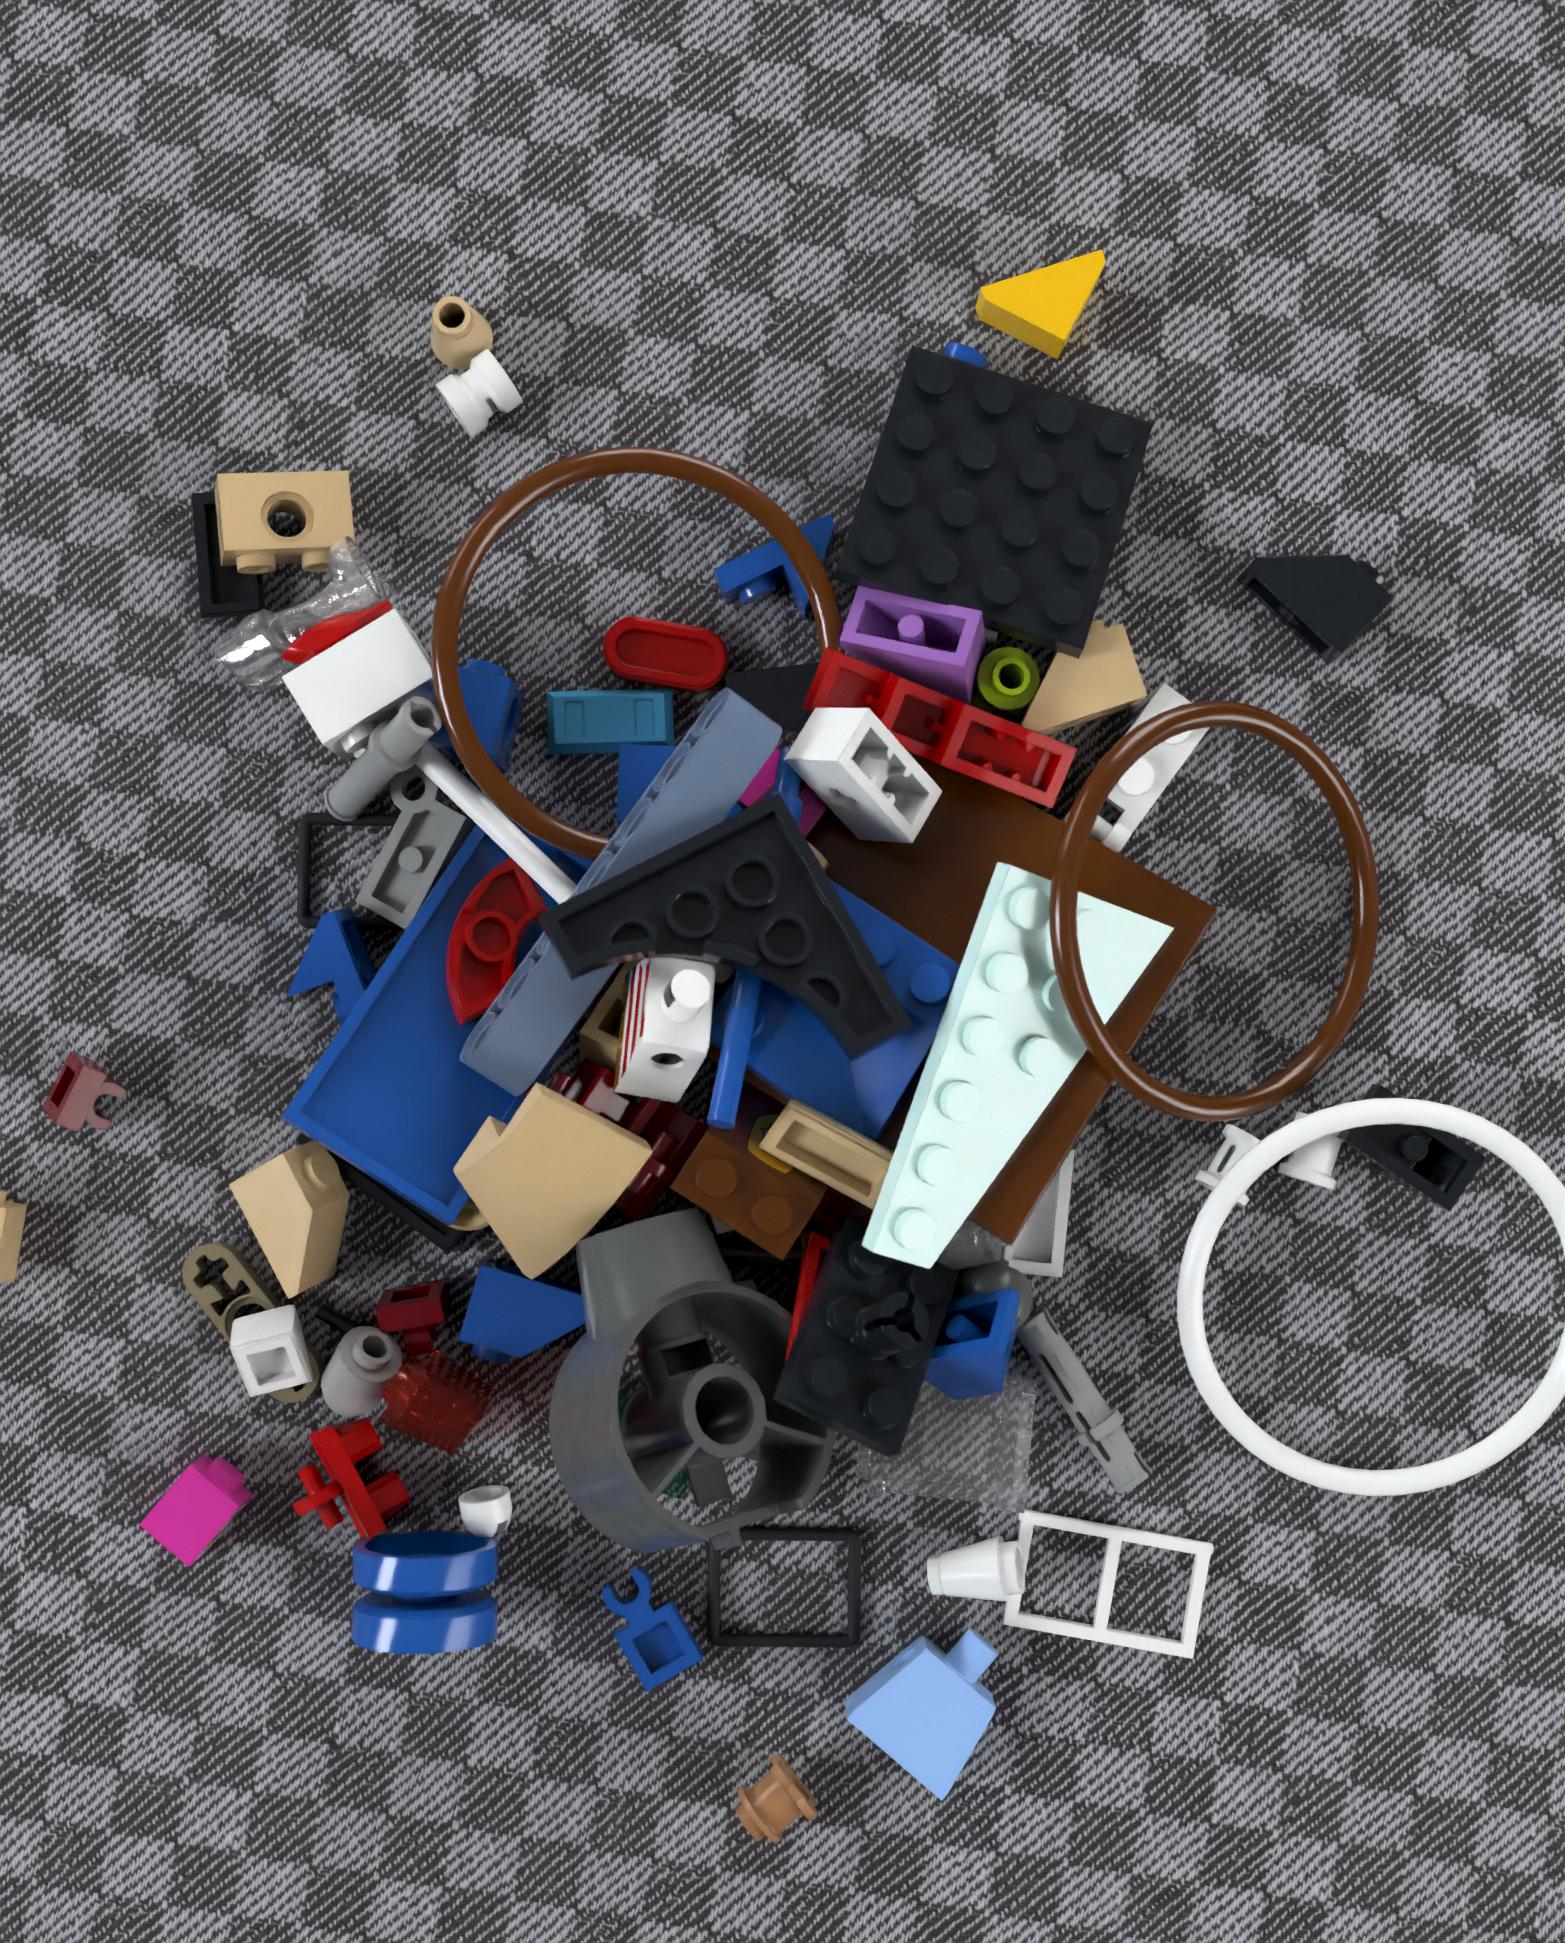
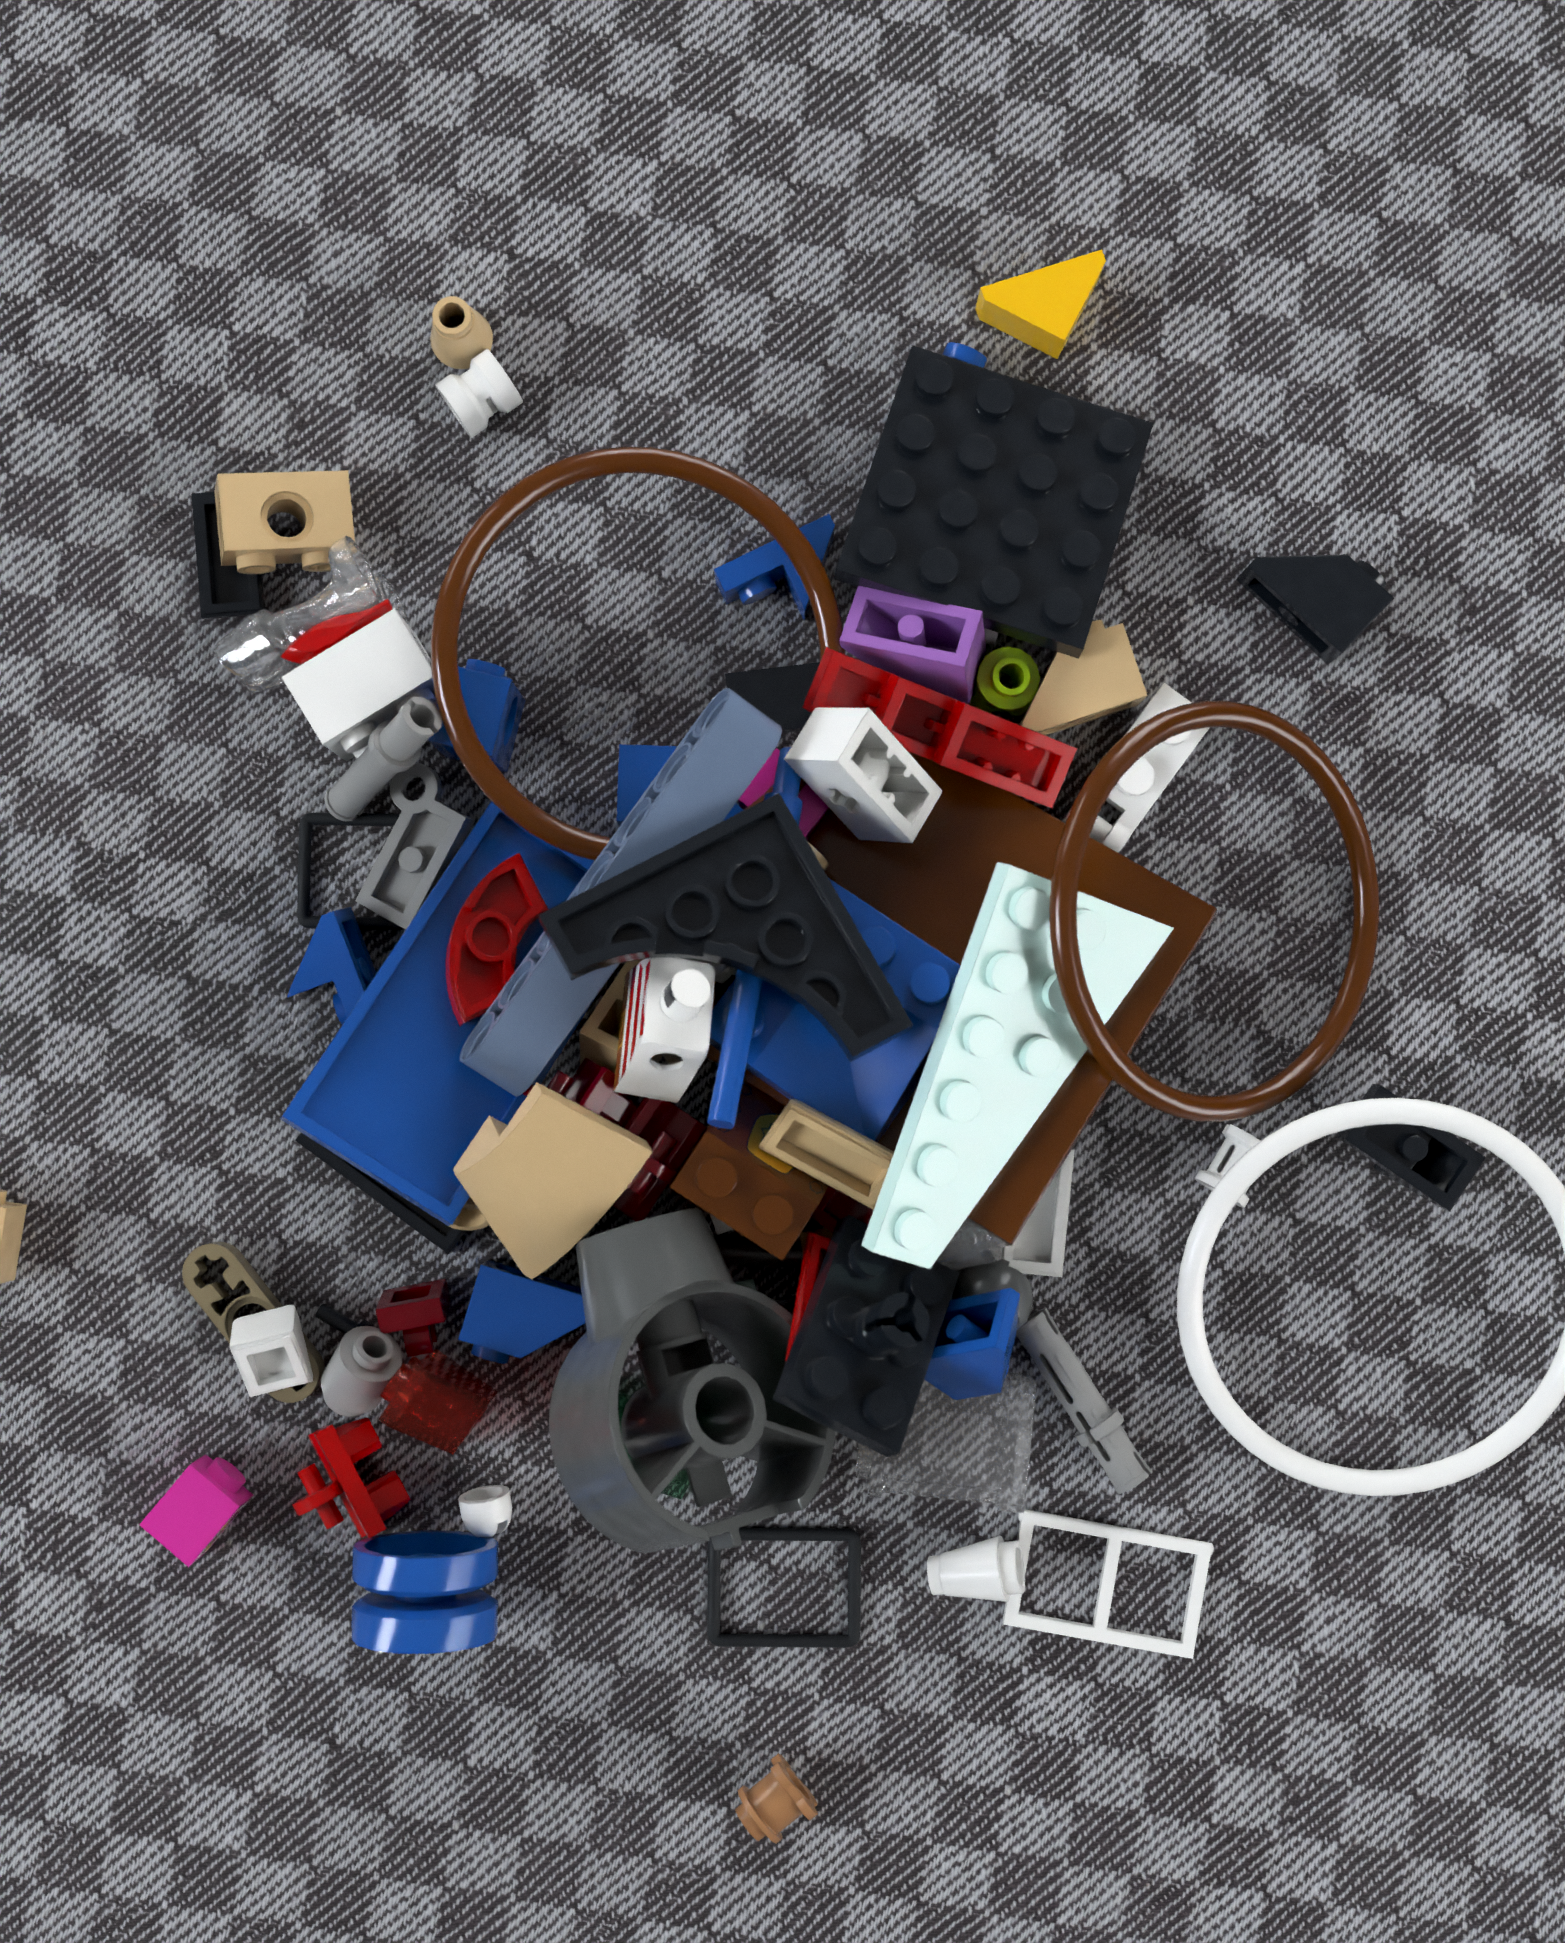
tile [42,1051,127,1133] -> none
tan slope [229,1140,350,1299] -> none
white bar [415,740,577,904] -> none
dark azure tile [547,688,674,755] -> none
blue plate [602,1564,703,1692] -> none
red tile [603,616,729,693] -> none
light blue torso [845,1628,999,1801] -> none
white bush [1277,1112,1342,1190] -> none

